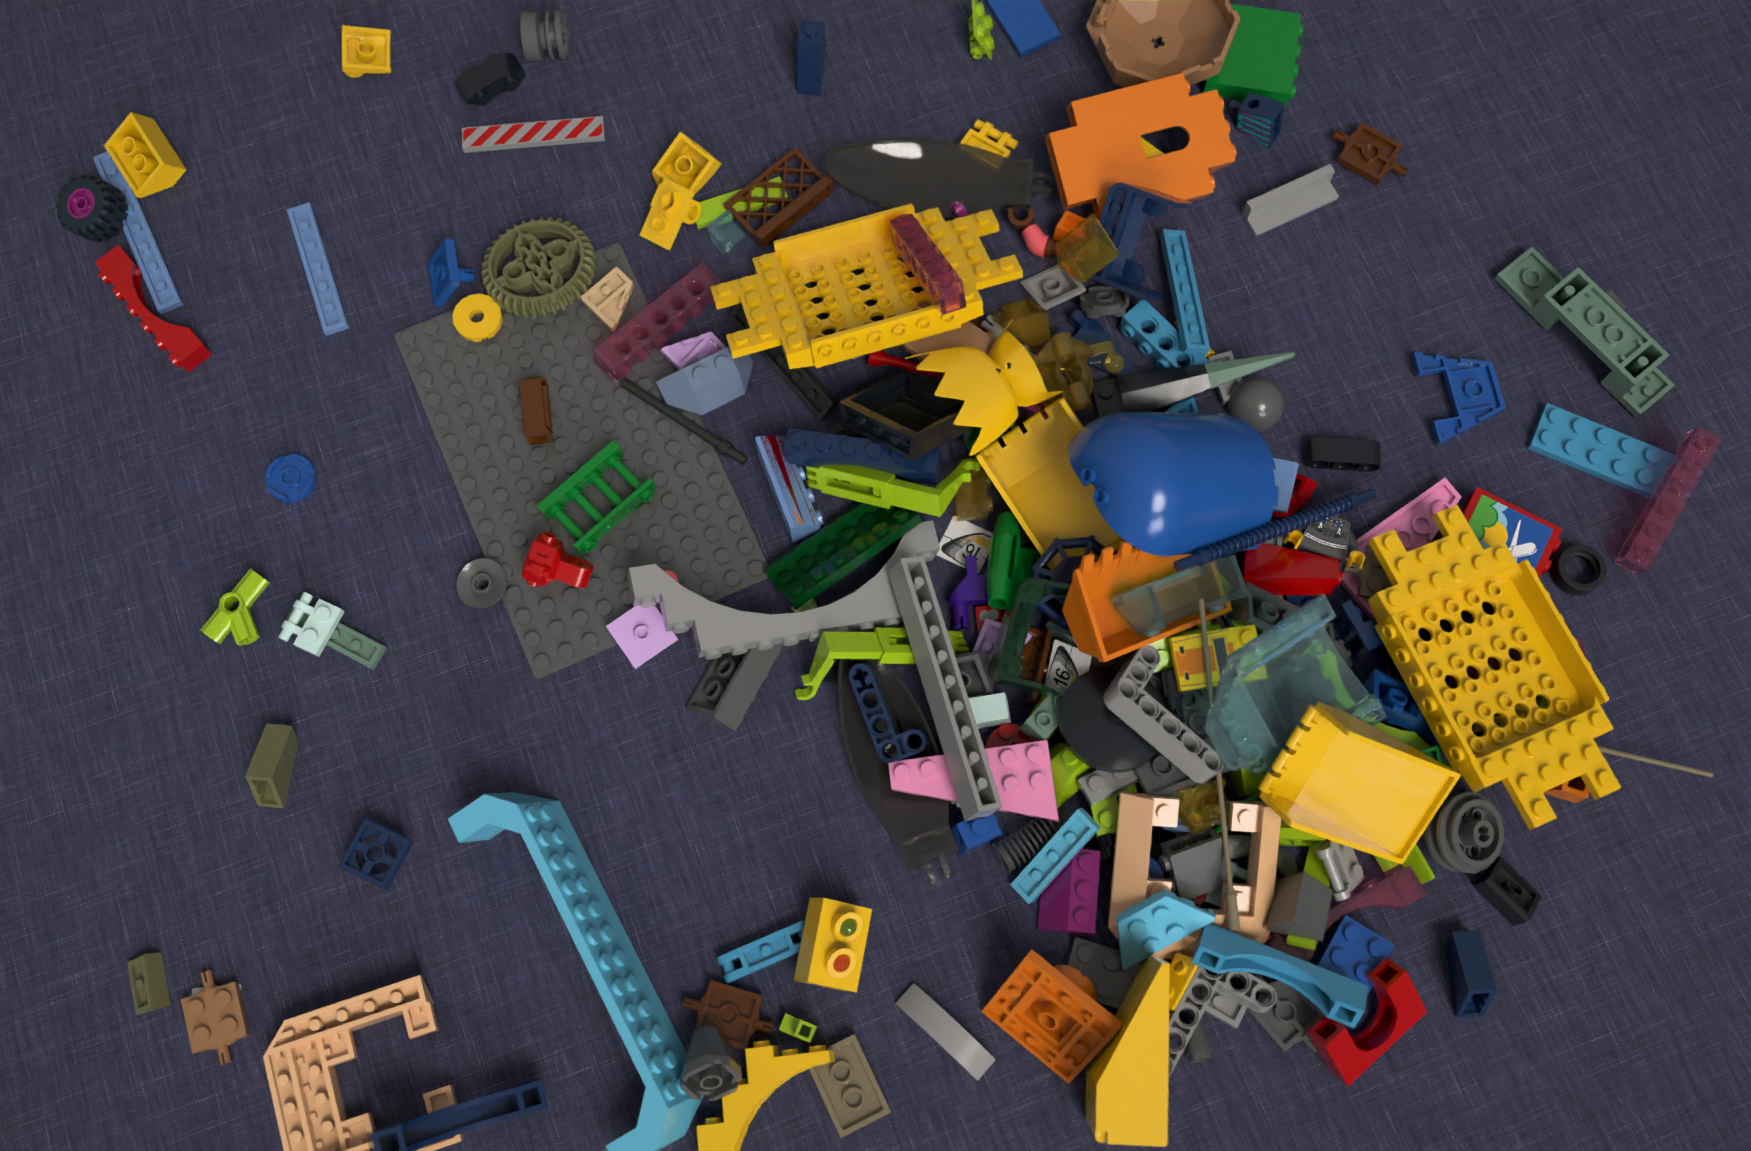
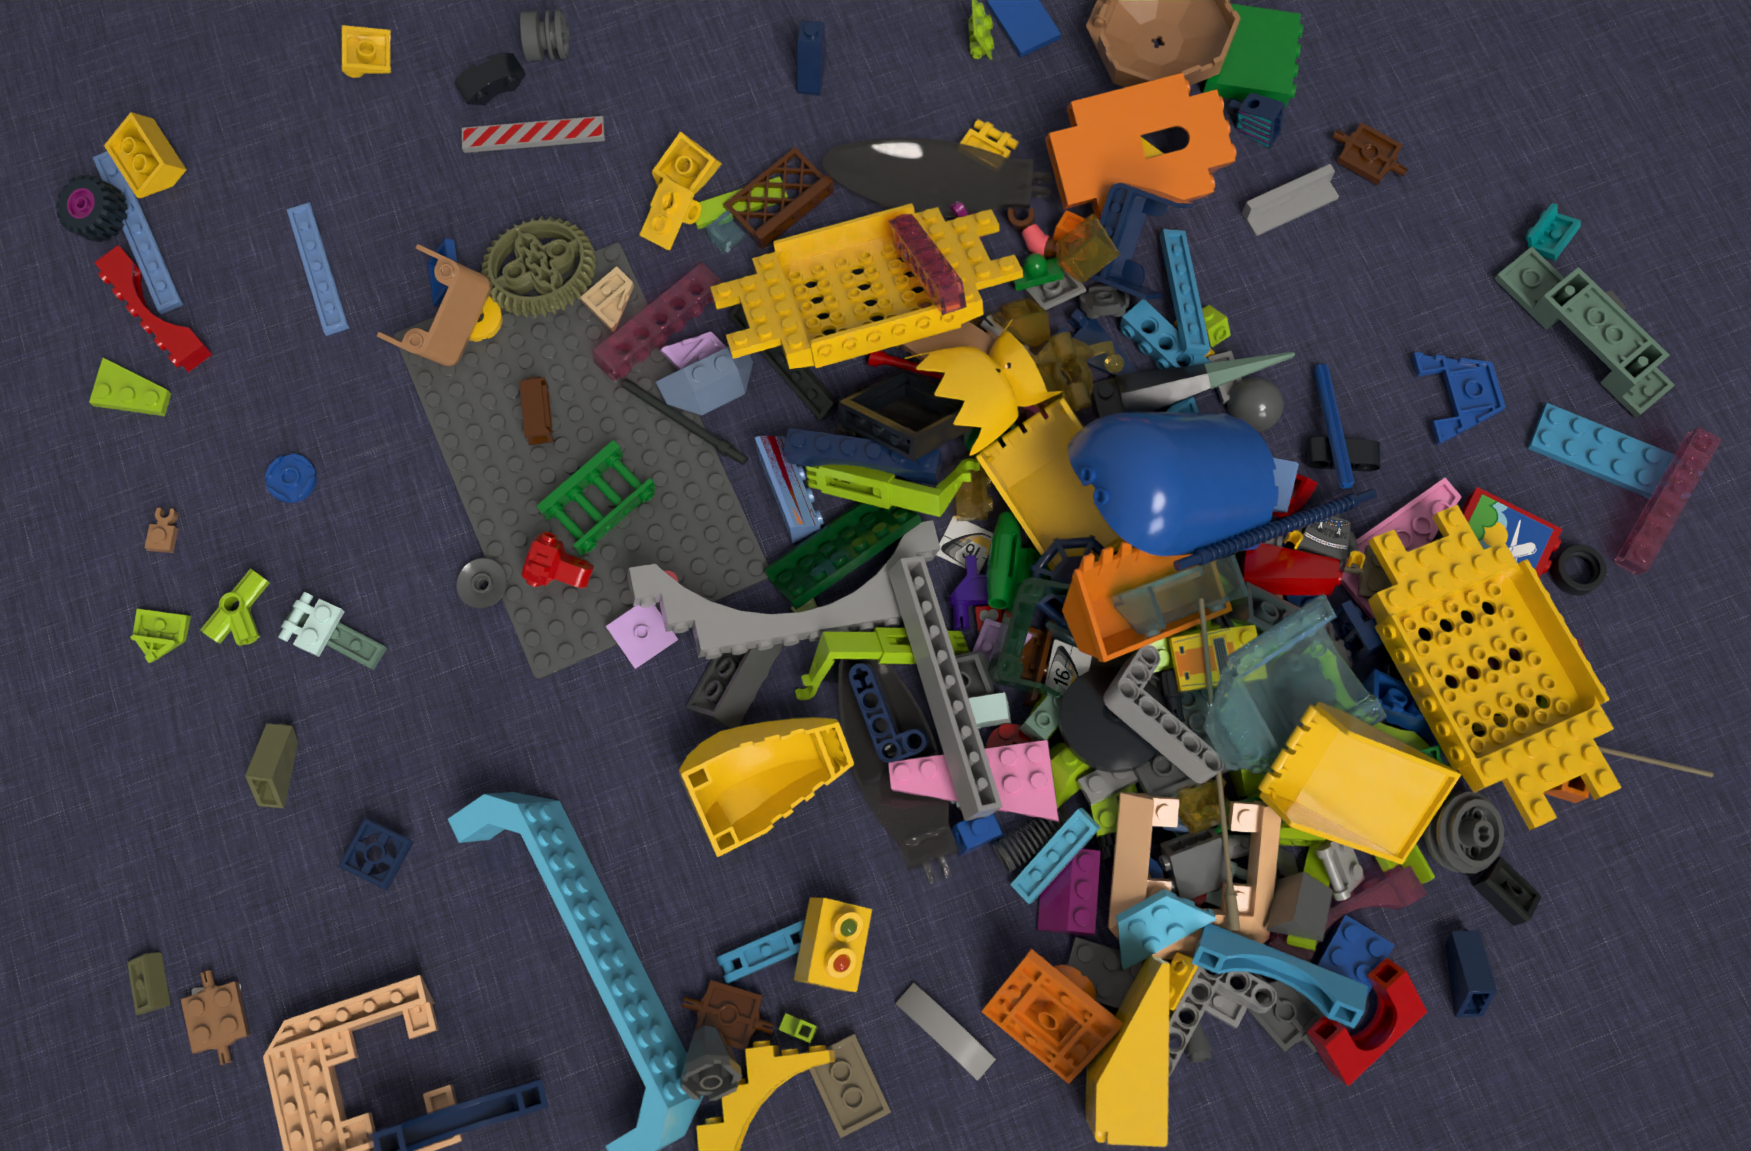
none -> lime wing [89,358,171,416]
none -> lime slope [130,609,191,663]
none -> medium nougat plate [144,508,178,553]
none -> medium nougat windscreen [377,244,492,366]
none -> yellow windscreen [679,717,854,857]
none -> green tile [1013,253,1064,291]
none -> lime bracket [1202,305,1230,347]
none -> blue axle [1314,364,1354,489]
none -> teal bracket [1526,203,1581,261]

